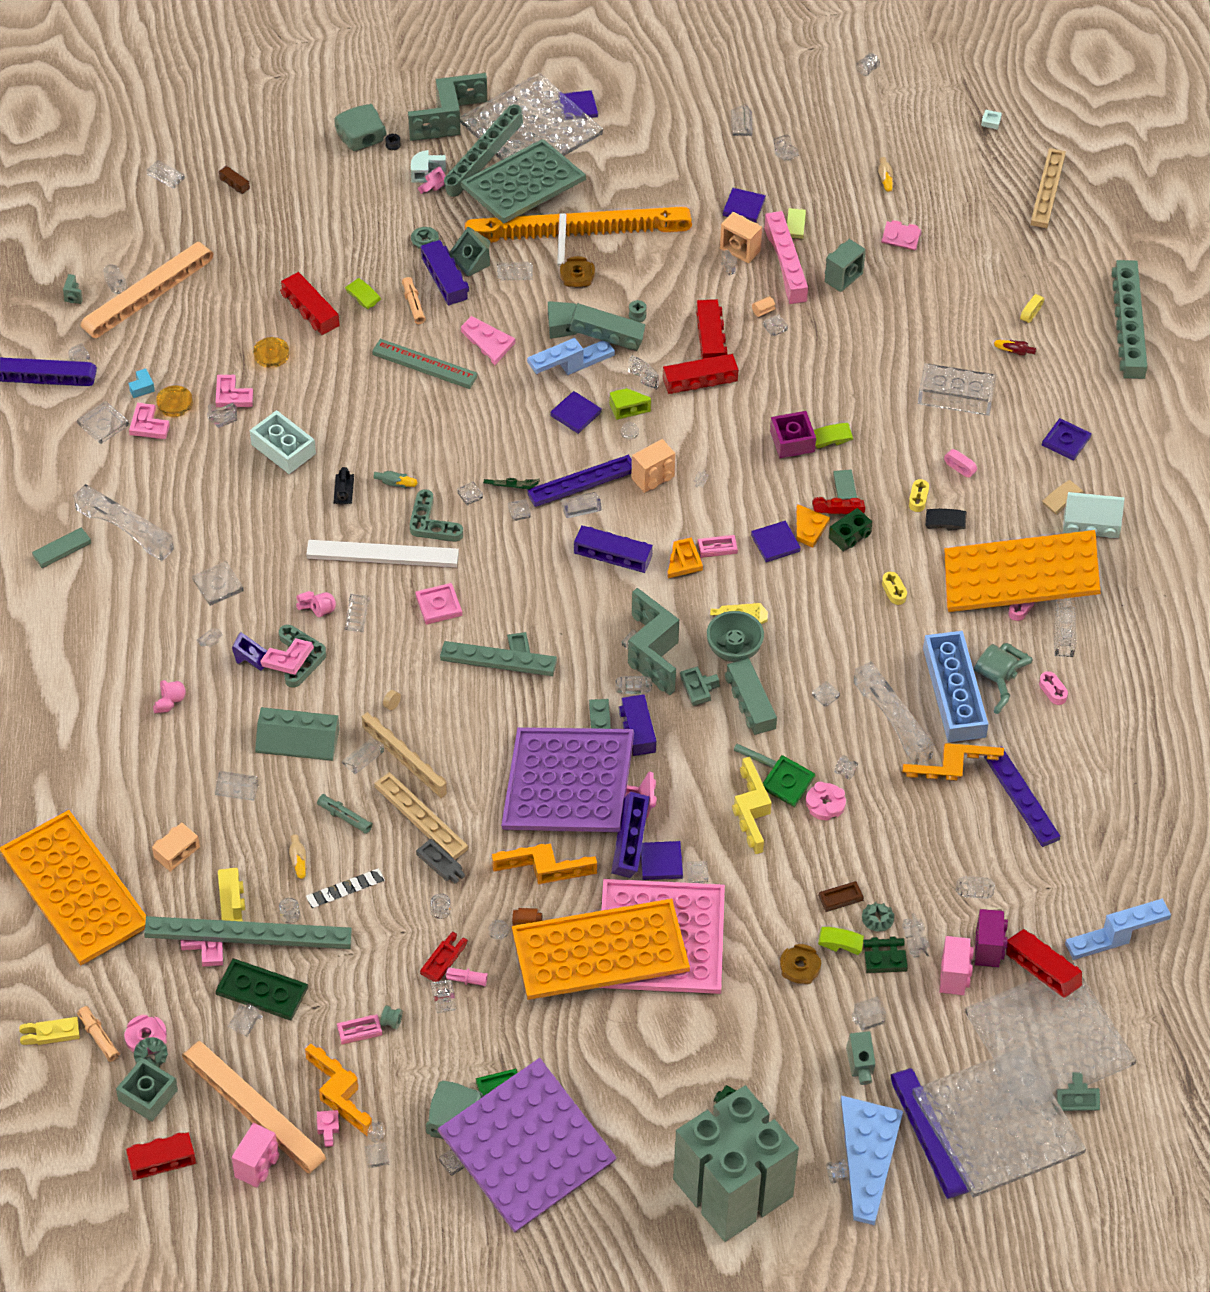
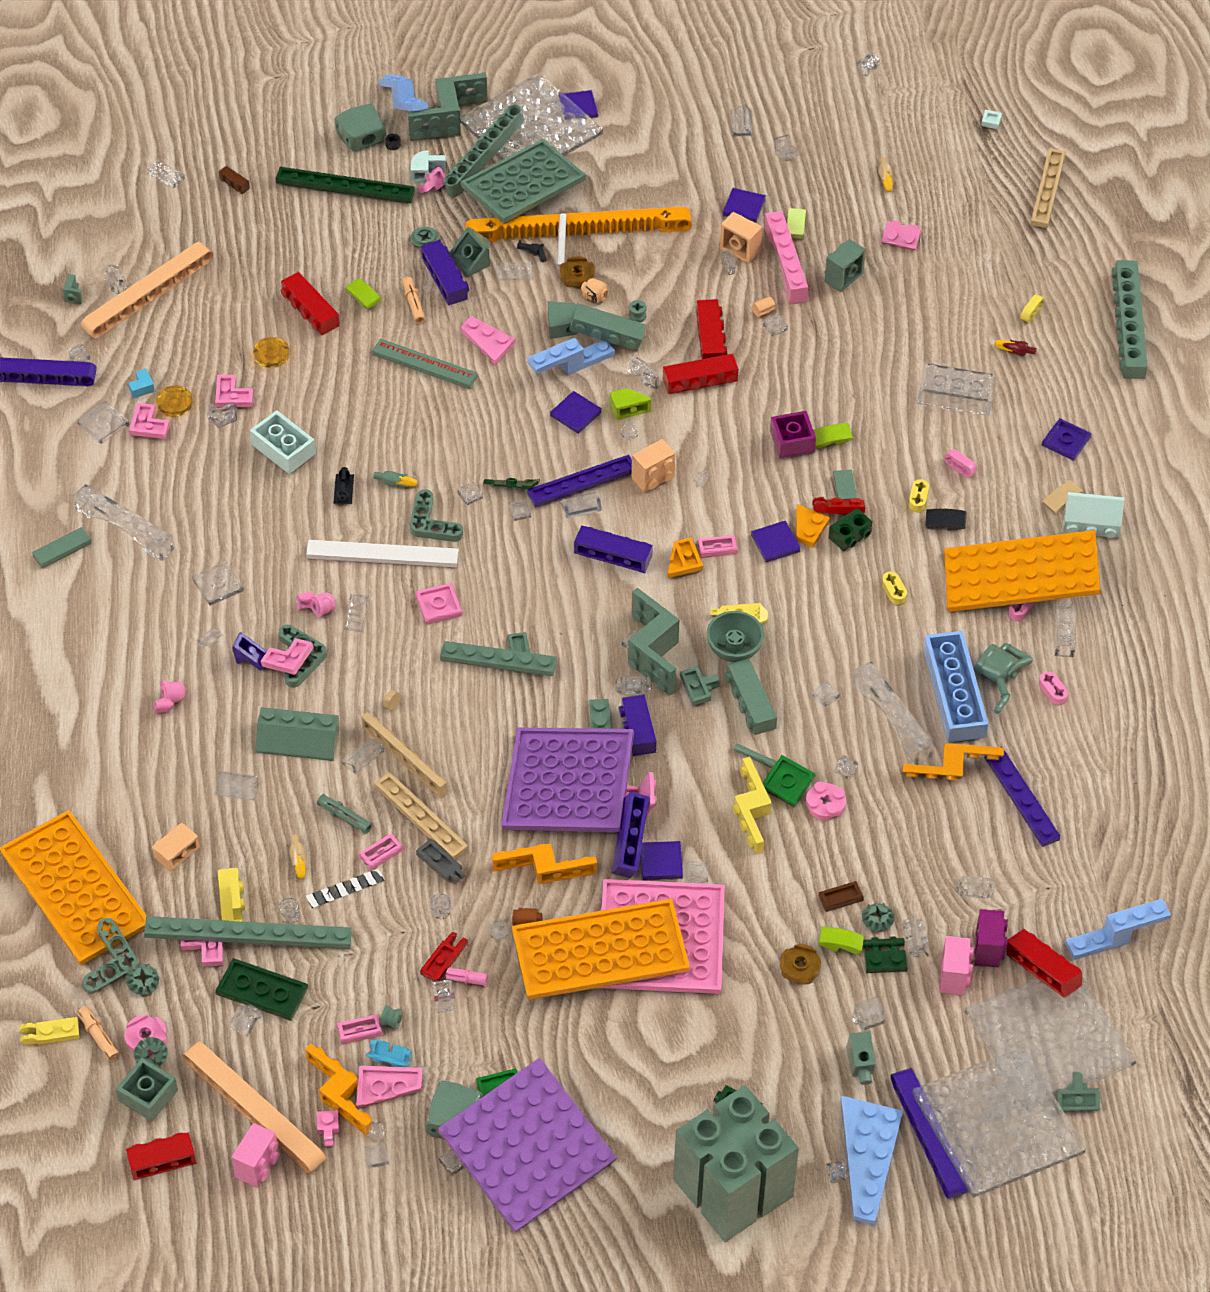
none -> sand green beam [82,918,137,993]
none -> sand green gear [126,963,159,995]
none -> dark green plate [276,166,415,203]
none -> bright pink wing [356,1066,423,1108]
none -> bright pink tile [359,833,403,871]
none -> medium azure hinge [366,1039,412,1067]
none -> light blue bracket [379,74,428,112]
none -> black piece [517,240,547,262]
none -> light nougat head [581,278,609,304]

